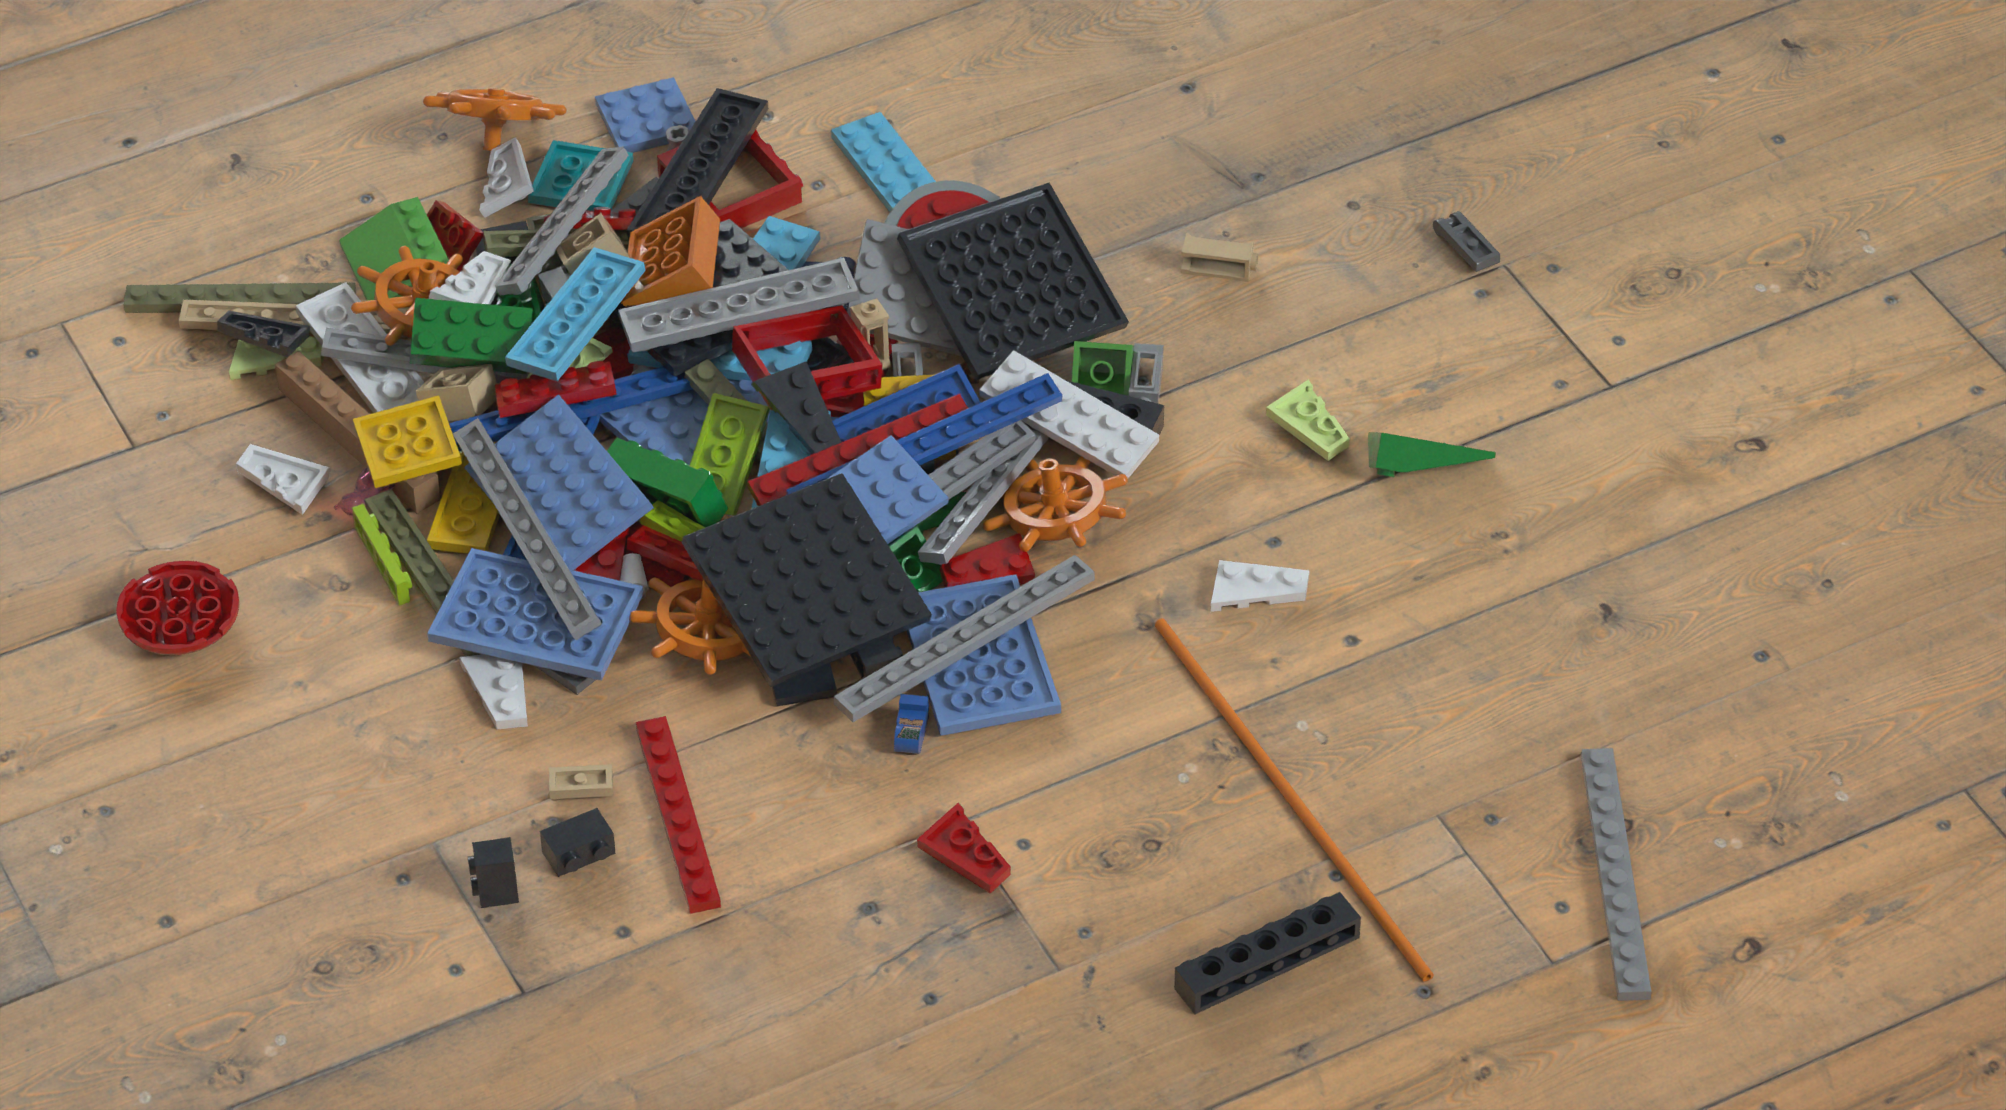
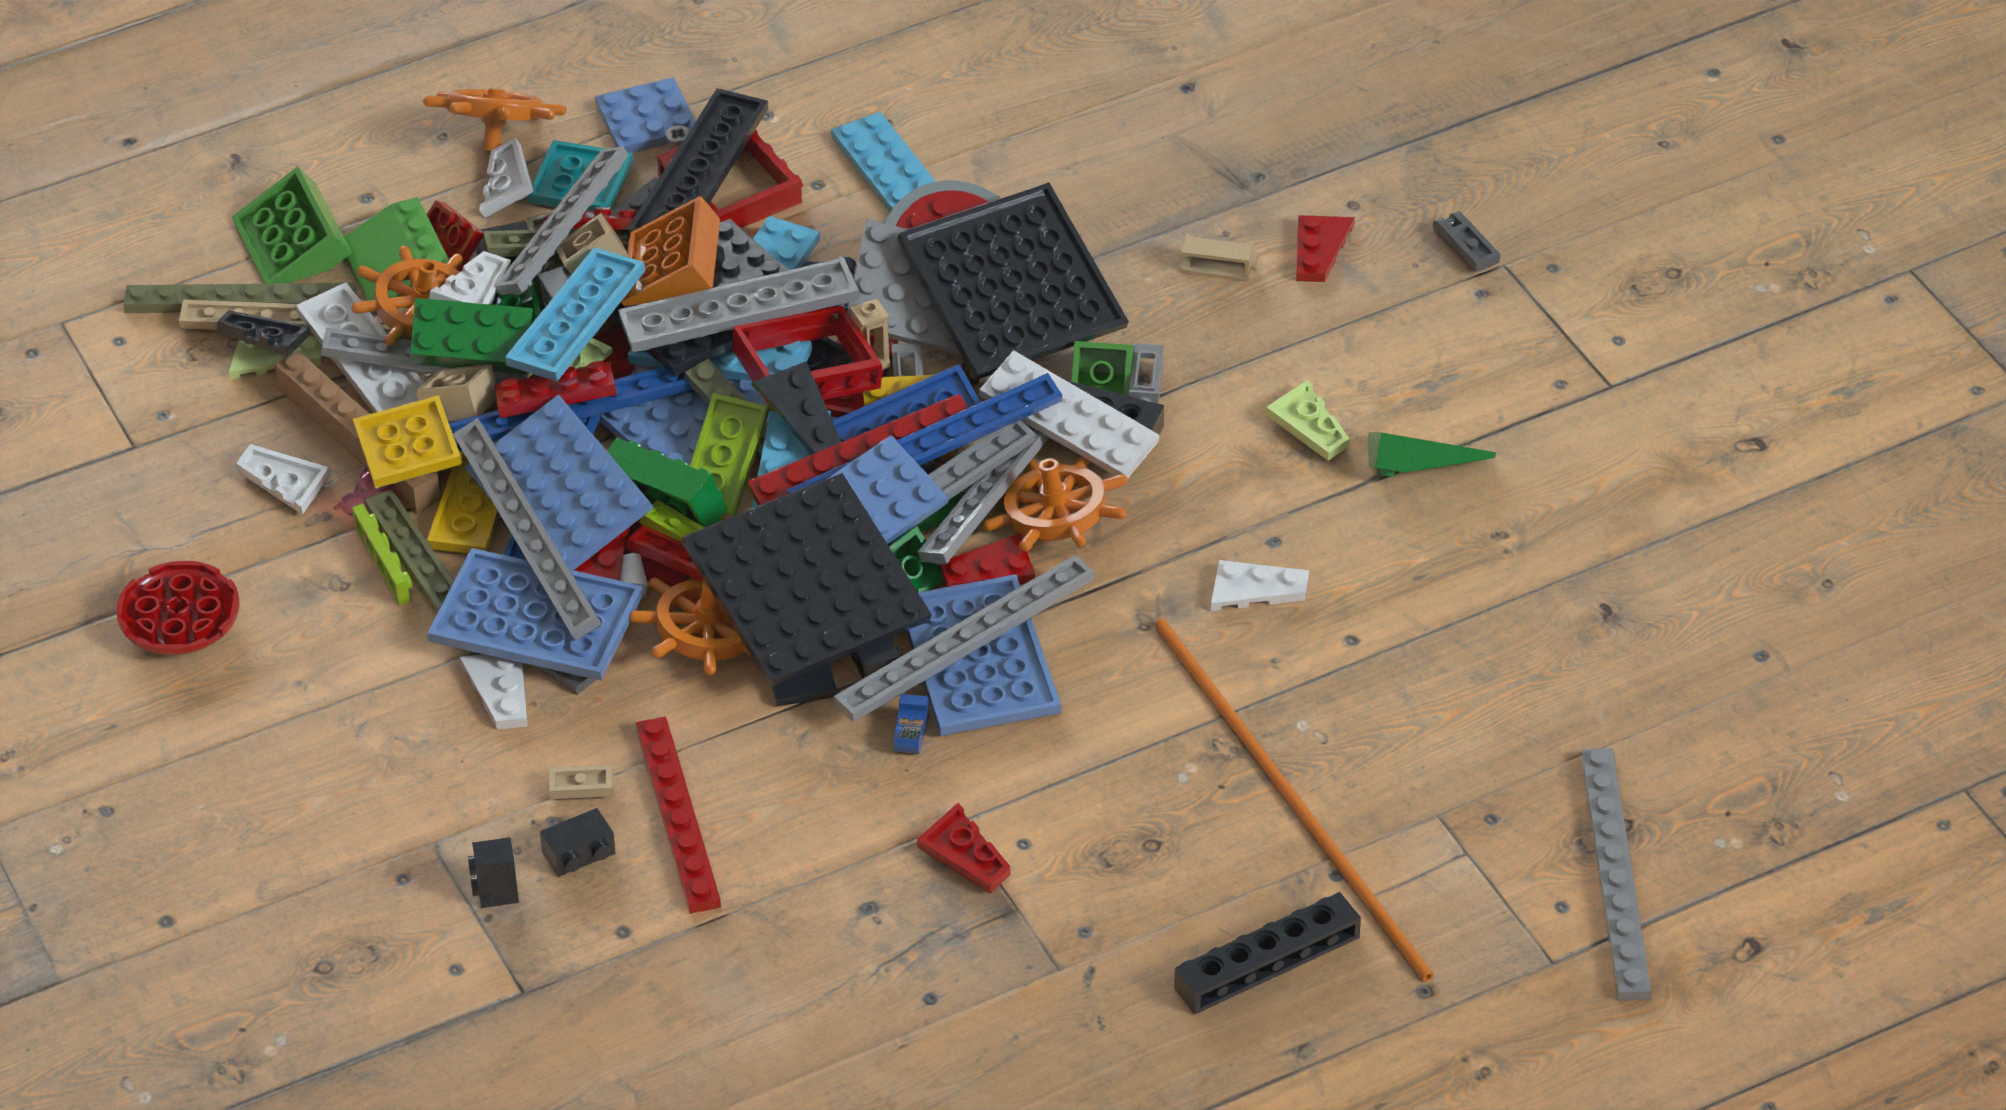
none -> bright green slope [232,166,352,284]
none -> red wing [1296,215,1355,282]

